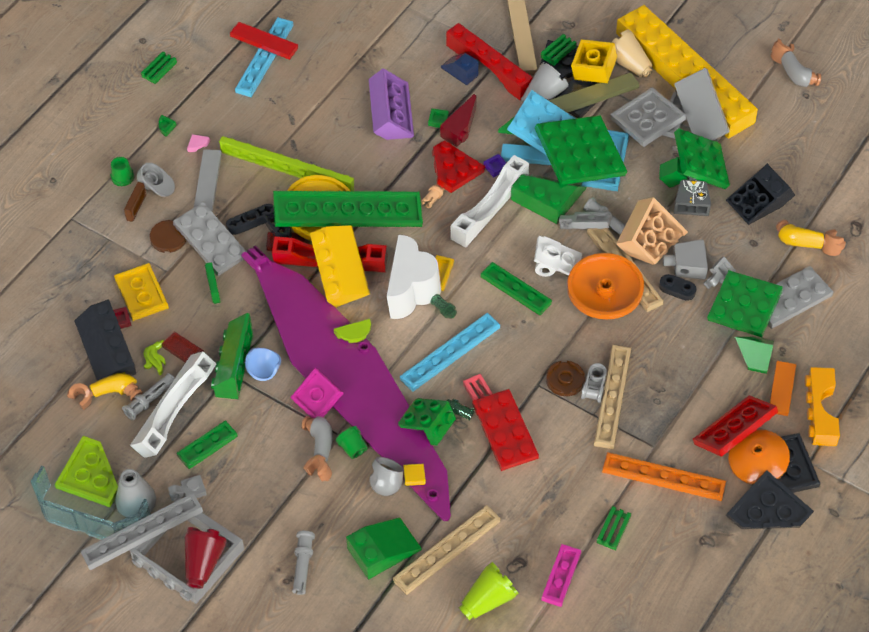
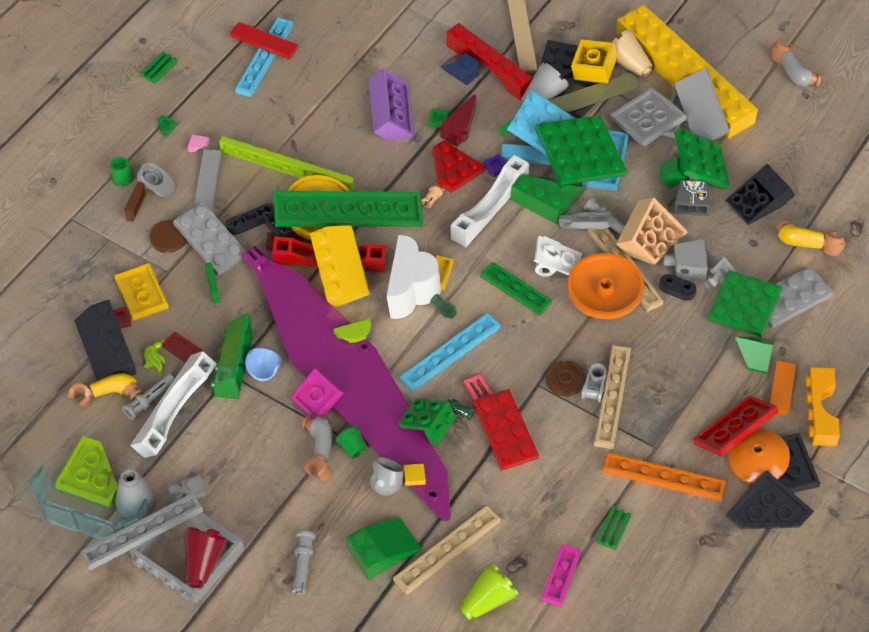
green tile [177,420,238,469] -> none
green tile [541,34,577,66] -> none

